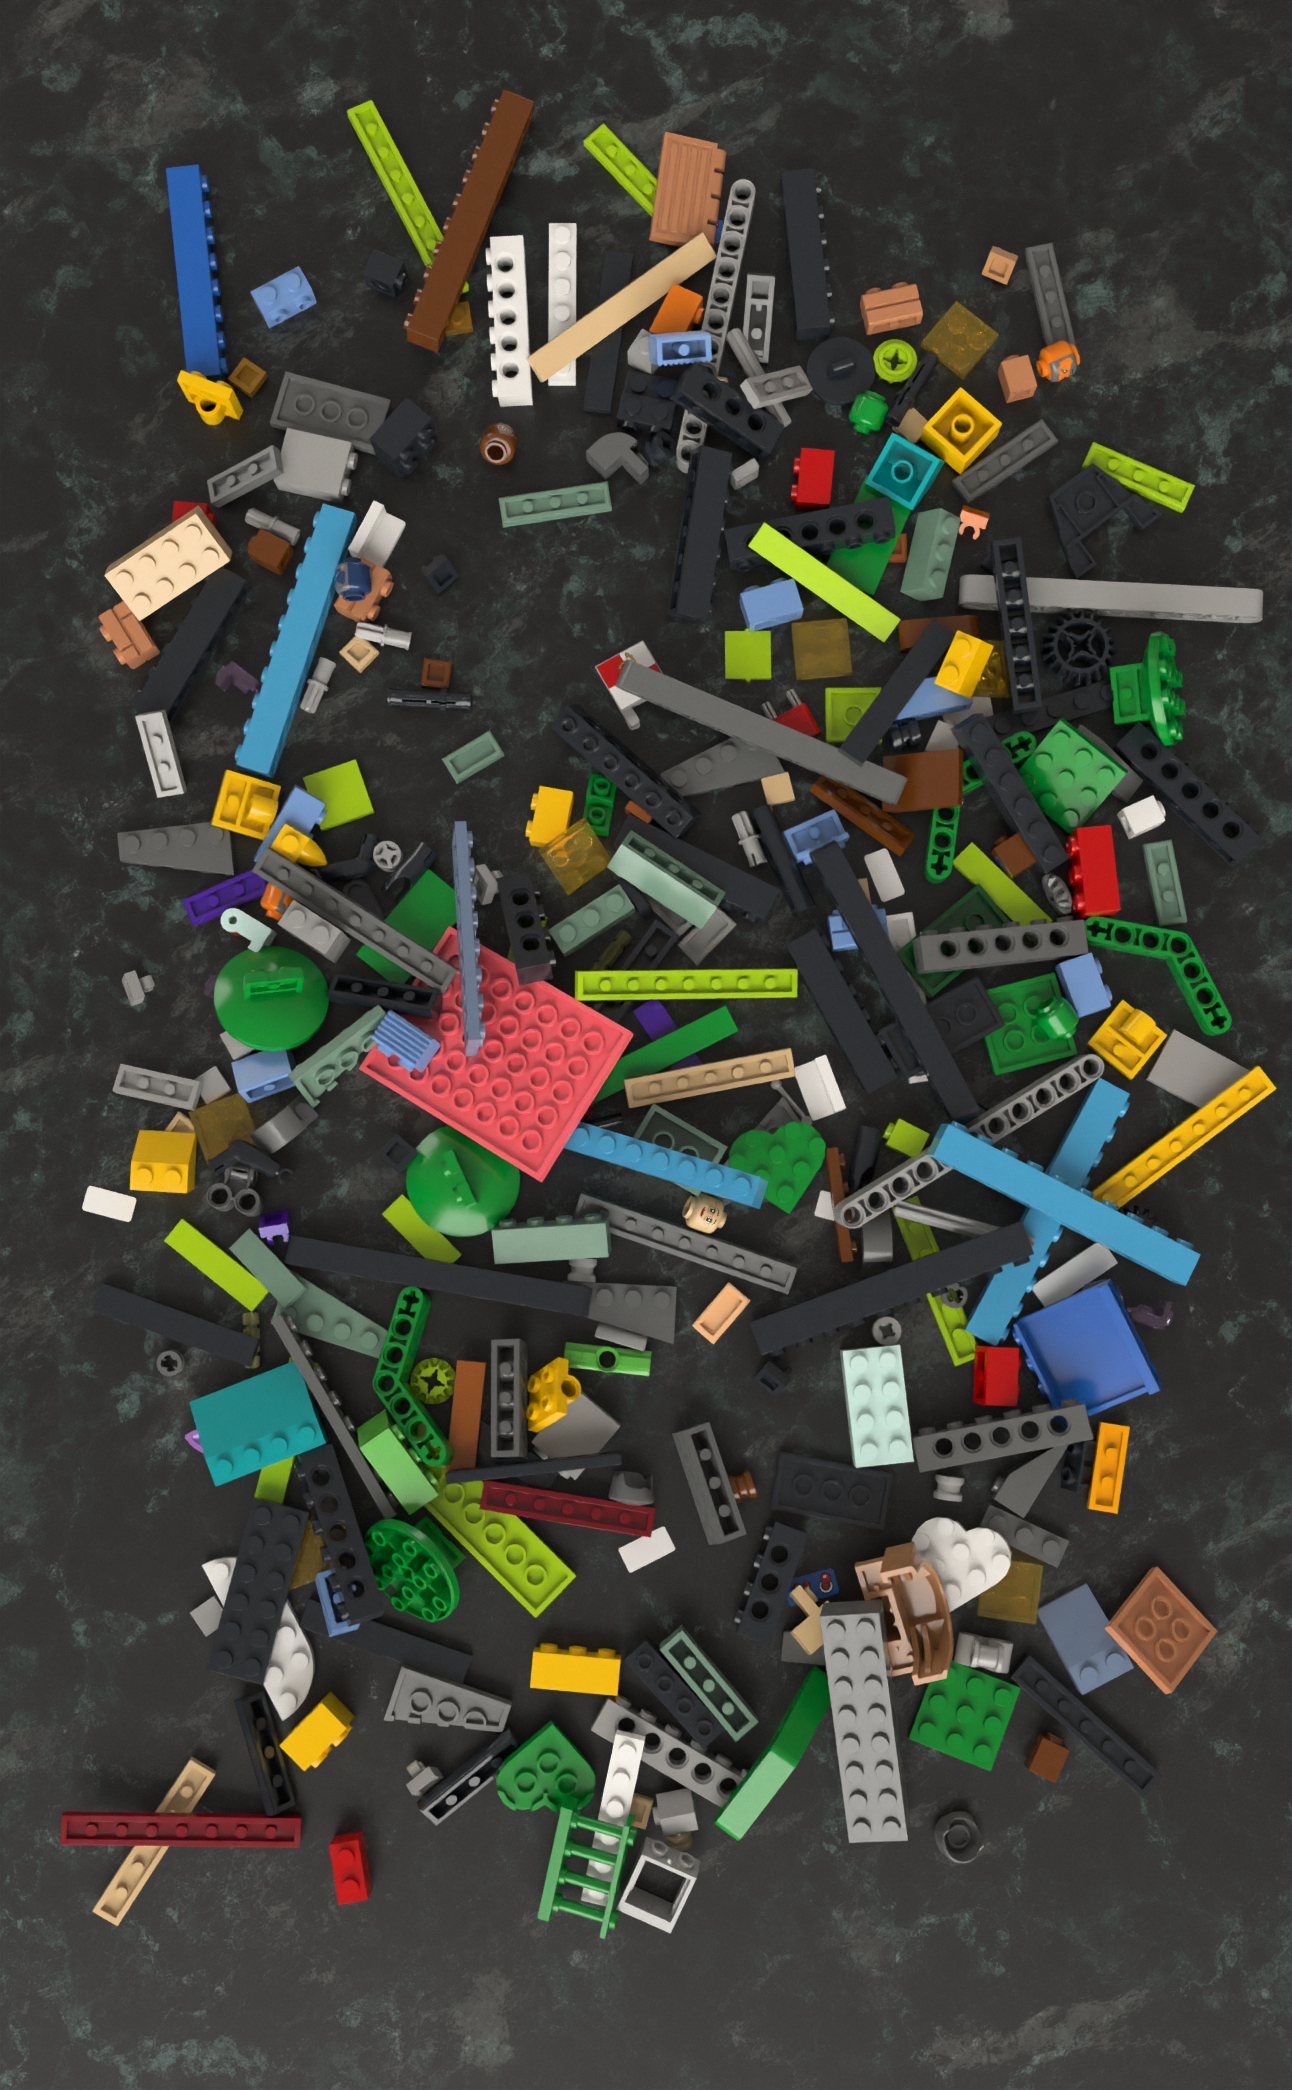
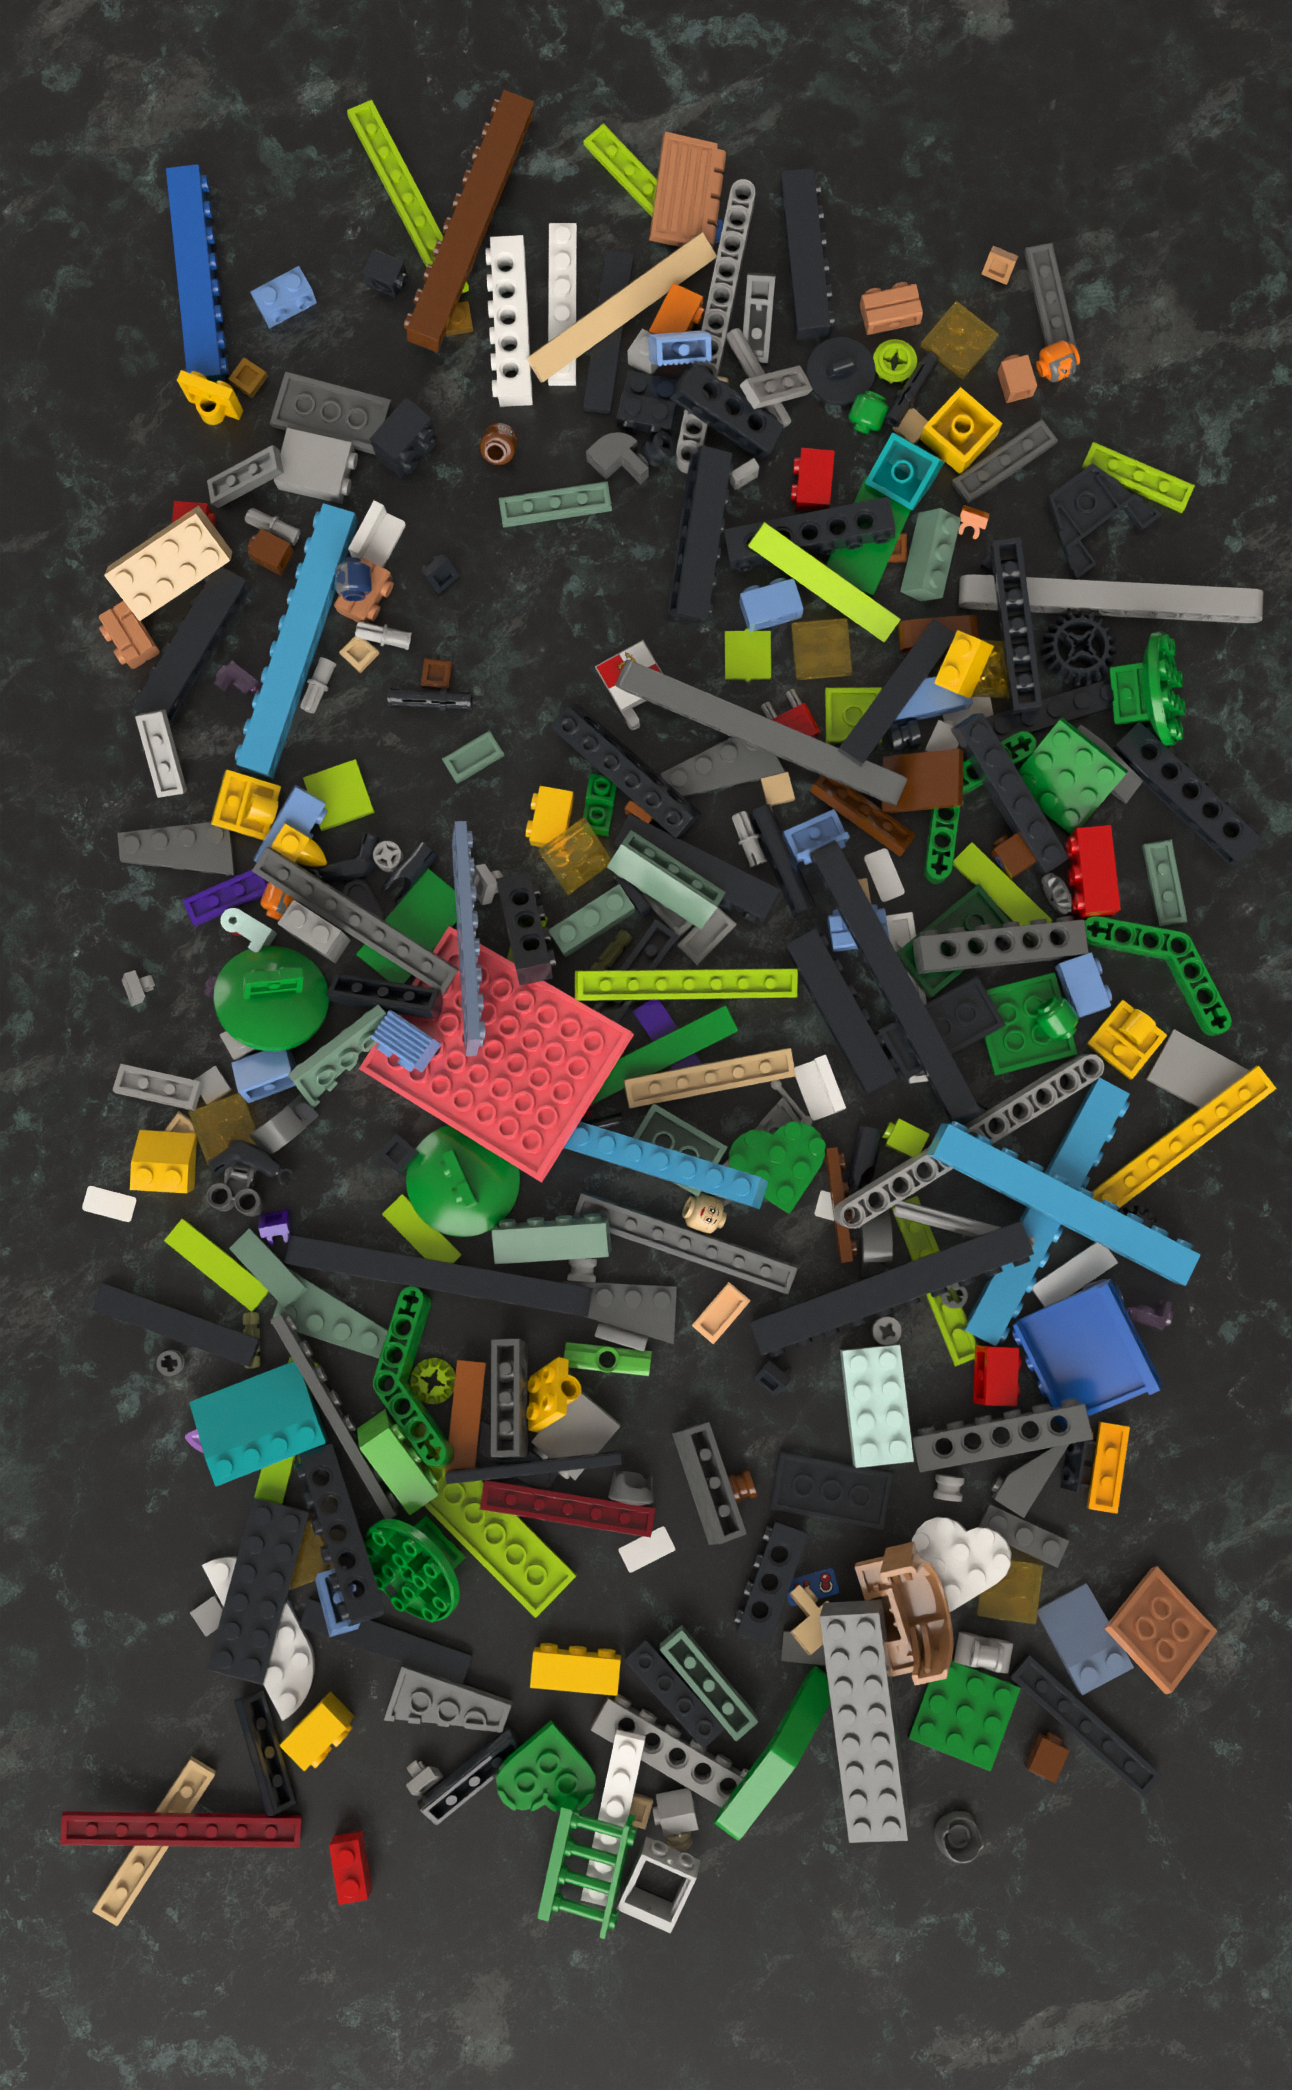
white brick [1117,795,1165,839] -> none

